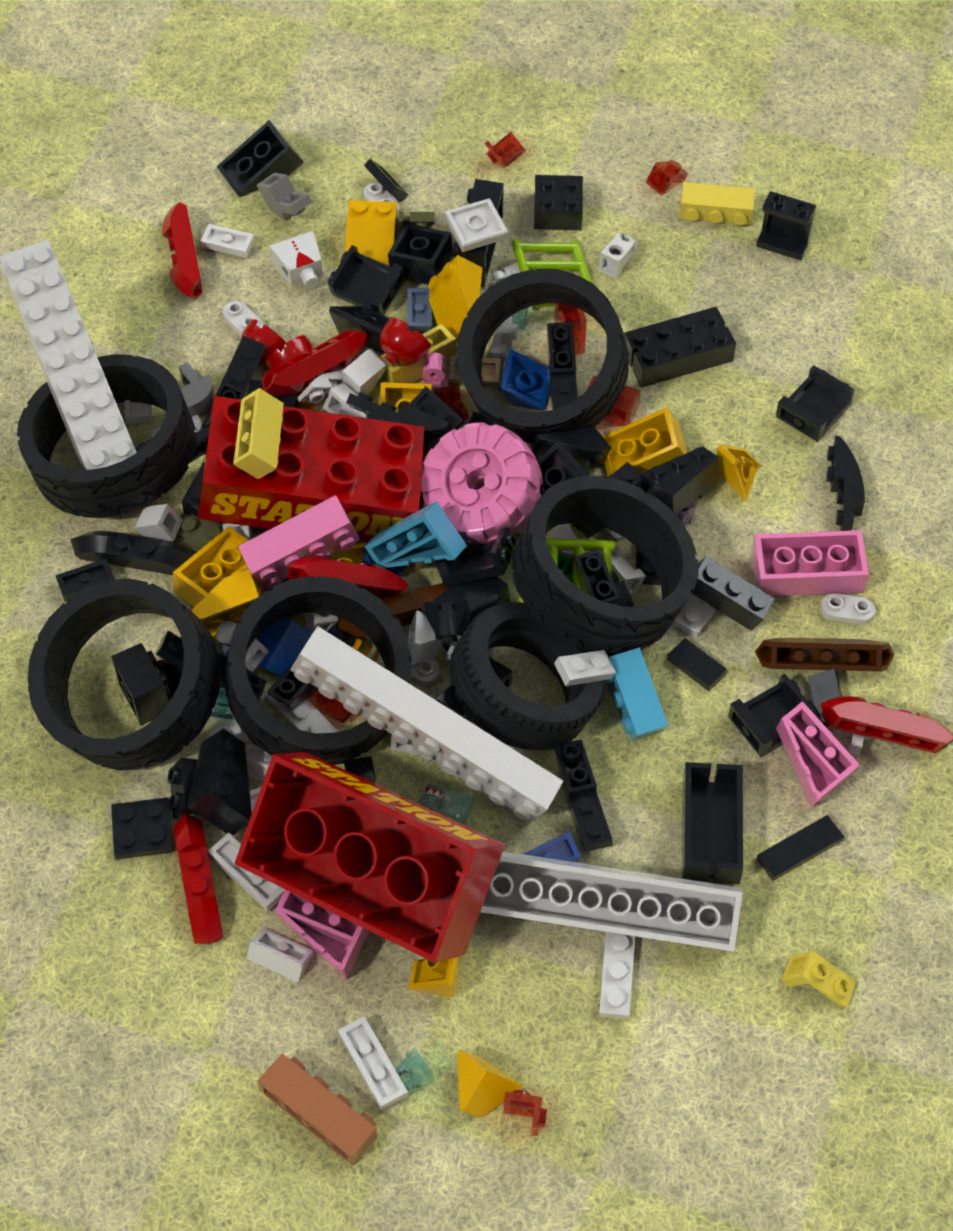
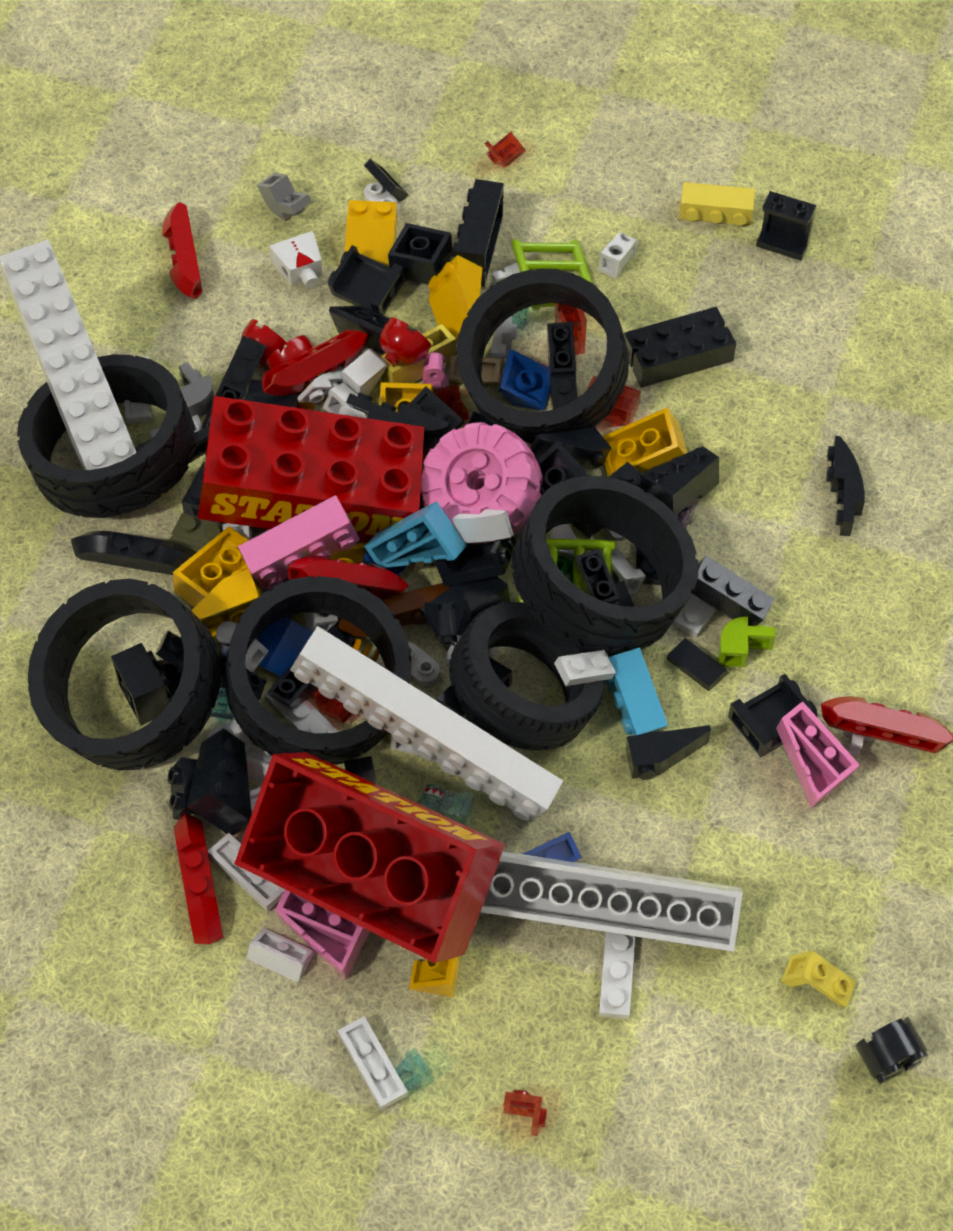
black plate [55,558,115,602] -> none
black plate [111,797,173,860] -> none
white brick [135,504,183,541] -> none
white plate [200,224,255,258] -> none
black slope [216,120,304,197] -> none
white plate [223,301,263,336] -> none
light yellow brick [233,388,284,479] -> none
nougat brick [258,1053,377,1166] -> none
olive plate [399,212,435,227] -> none
sand blue plate [407,288,432,332] -> none
white slope [407,611,443,665] -> none
white plate [444,198,509,252] -> none
yellow slope [457,1050,524,1118] -> none
black brick [534,175,583,231] -> none
black slope [554,739,613,852] -> none
clear red bracket [646,160,688,195] -> none
black piece [682,762,743,884] -> none
yellow slope [716,444,762,502] -> none
bright pink brick [751,530,869,596] -> none
reddish brown brick [755,637,894,672] -> none
black tile [756,815,844,881] -> none
black panel [775,365,855,442] -> none
black tile [808,669,842,727] -> none
white plate [820,593,875,625] -> none
none -> white slope [452,509,514,543]
none -> black slope [625,725,711,780]
none -> lime brick [718,617,776,667]
none -> black brick [855,1017,928,1084]

